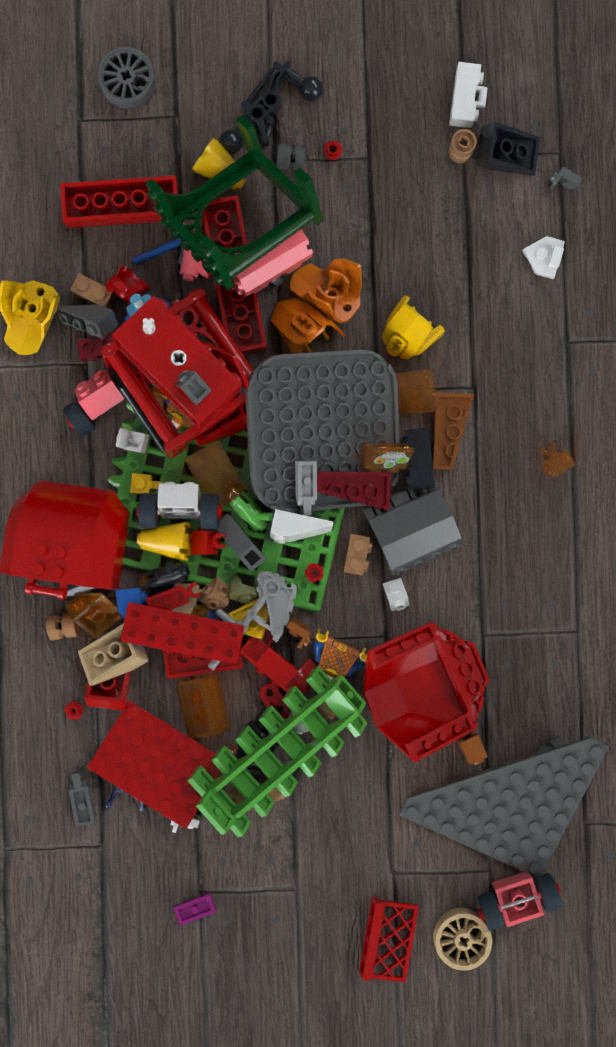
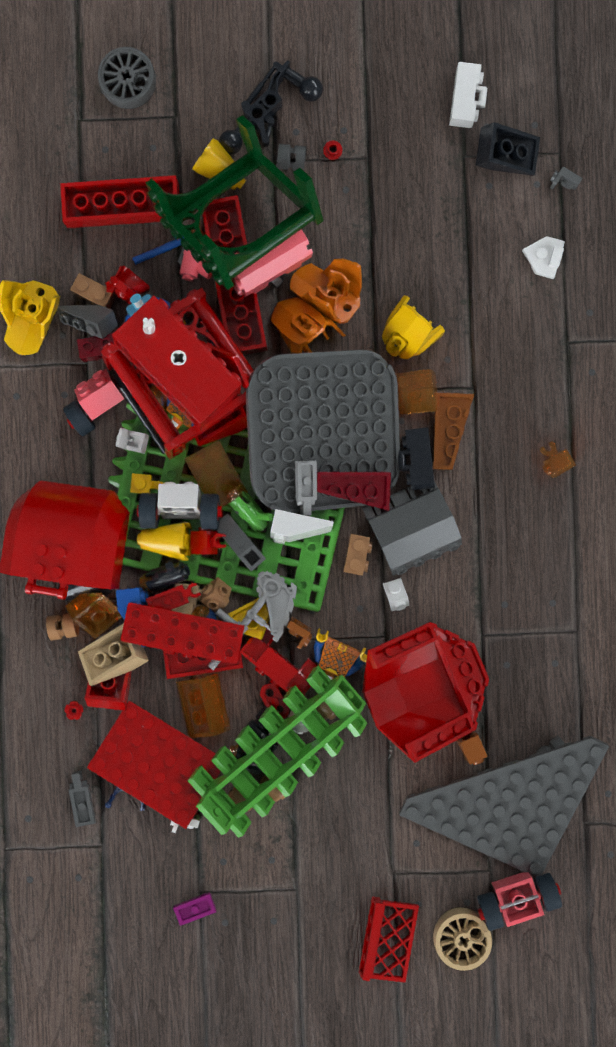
dark grey bracket [175,370,212,405] -> none
olive plate [229,575,258,604] -> none
red plate [305,563,324,582] -> none
clear orange slope [362,444,414,473] -> none
medium nougat wheel [448,129,477,163] -> none

